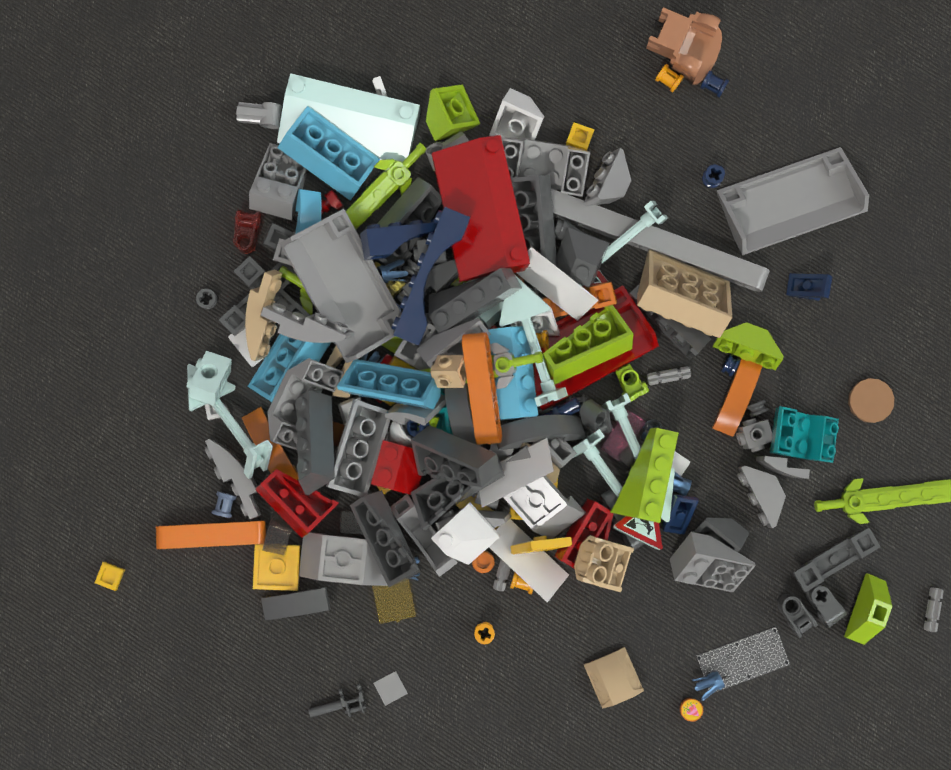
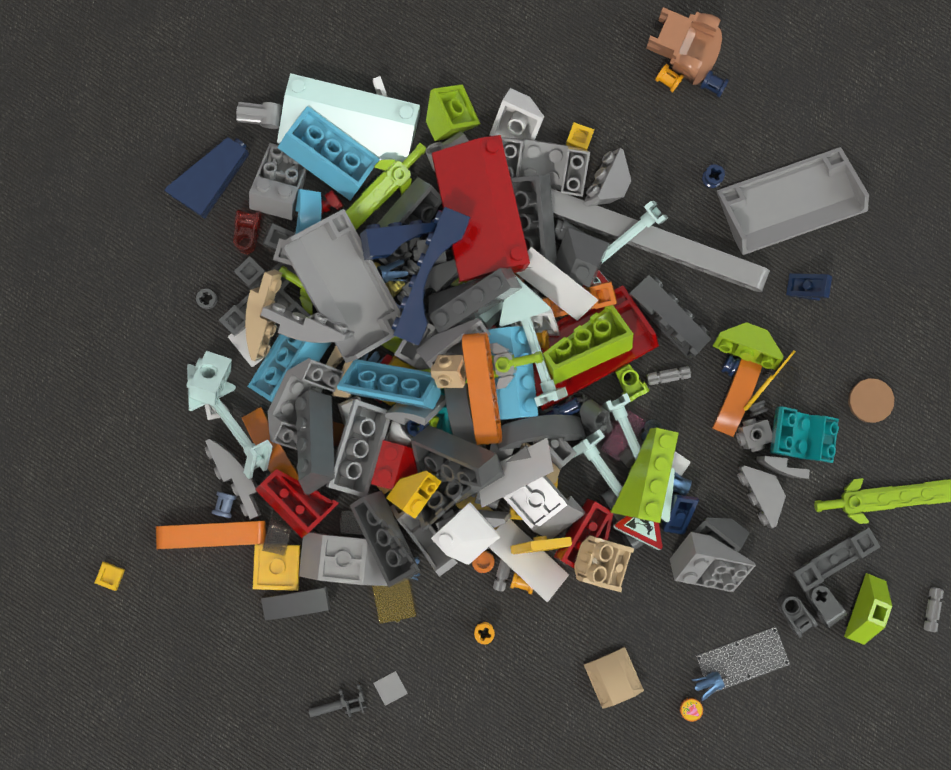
tan slope [637,249,732,338] -> none
none -> dark blue slope [164,137,250,219]
none -> yellow slope [387,470,442,519]
none -> yellow piece [744,350,796,411]

